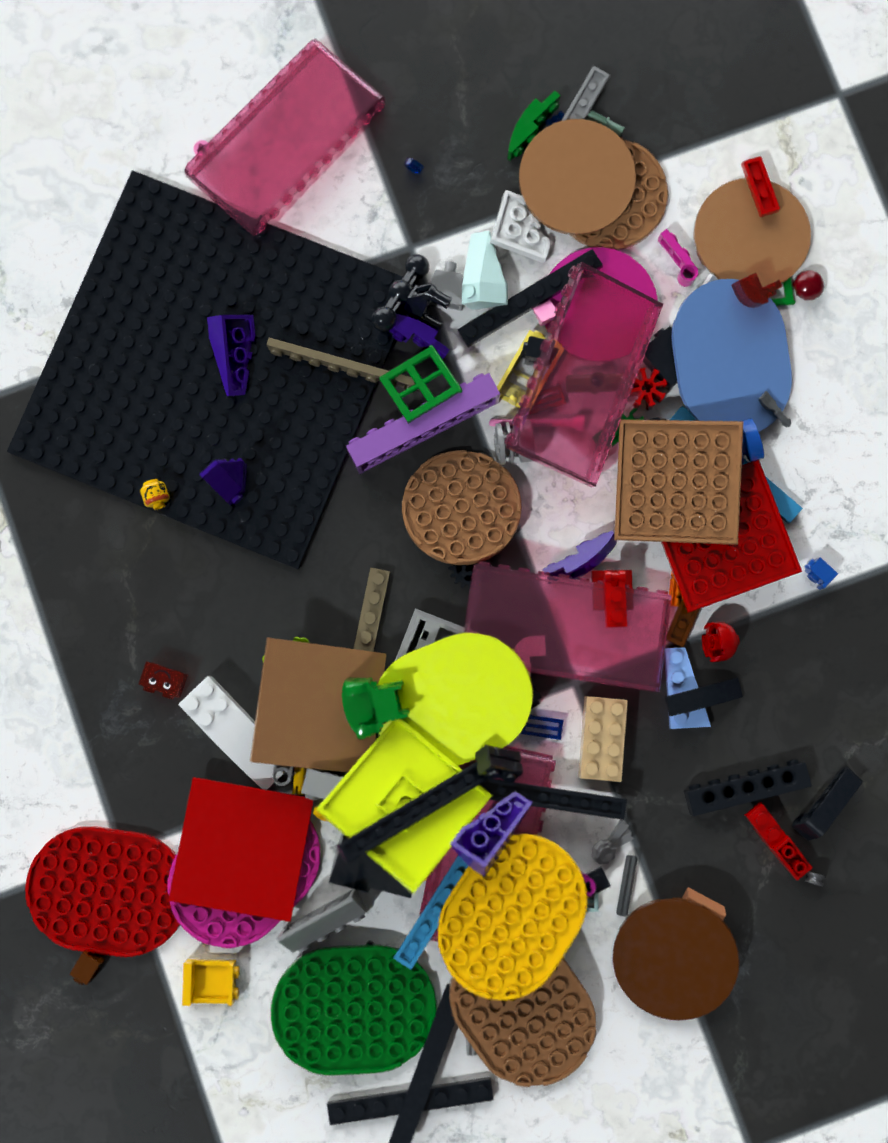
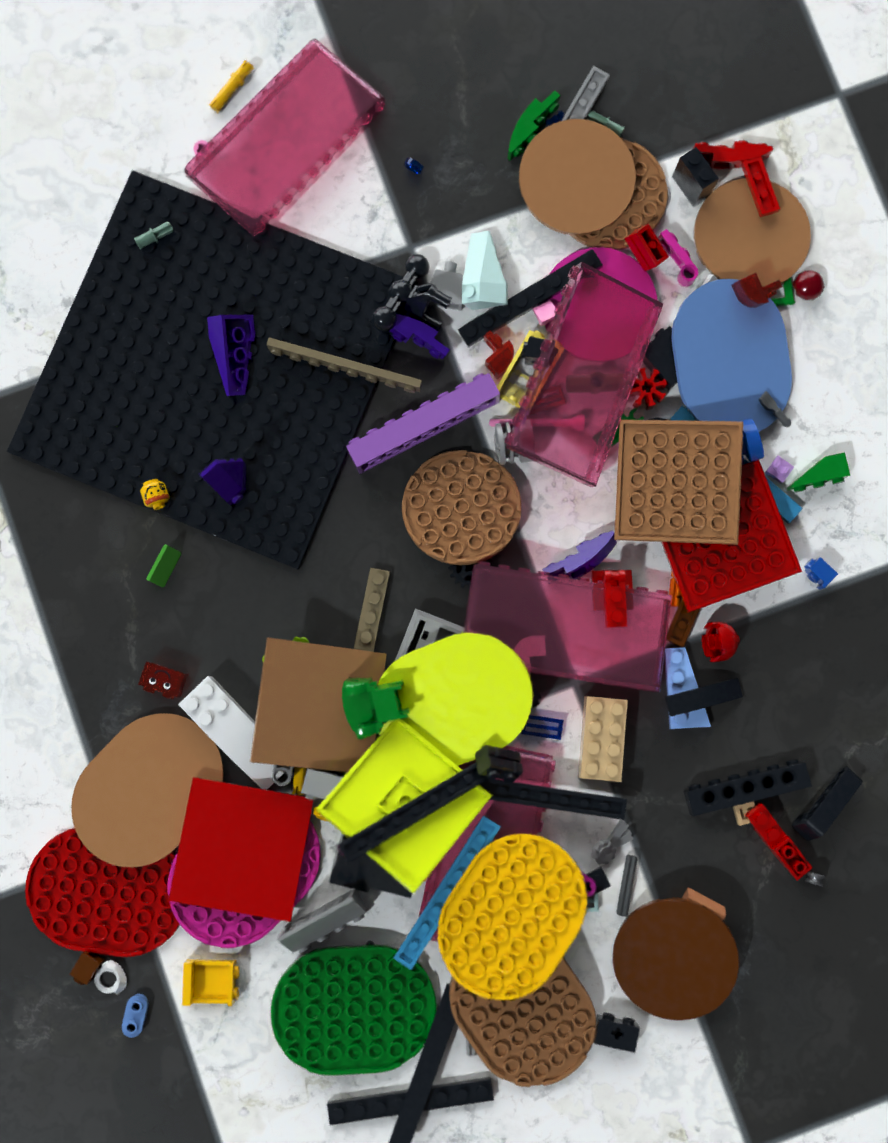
green window [379,345,463,424] -> none
dark purple wedge [450,791,533,877] -> none
white plate [489,190,550,263] -> none
none -> medium nougat tile [71,713,224,867]
none -> white piece [94,960,127,995]
none -> medium blue plate [122,994,149,1038]
none -> sand green axle [134,222,173,249]
none -> bright green slope [146,544,181,587]
none -> yellow pin [209,60,254,113]
none -> clear red brick [484,331,514,379]
none -> black brick [593,1012,640,1053]
none -> red brick [624,223,669,272]
none -> black brick [672,147,719,207]
none -> red slope [693,140,773,169]
none -> tan plate [733,801,755,826]
none -> lavender tile [765,456,794,484]
none -> green slope [787,452,850,493]

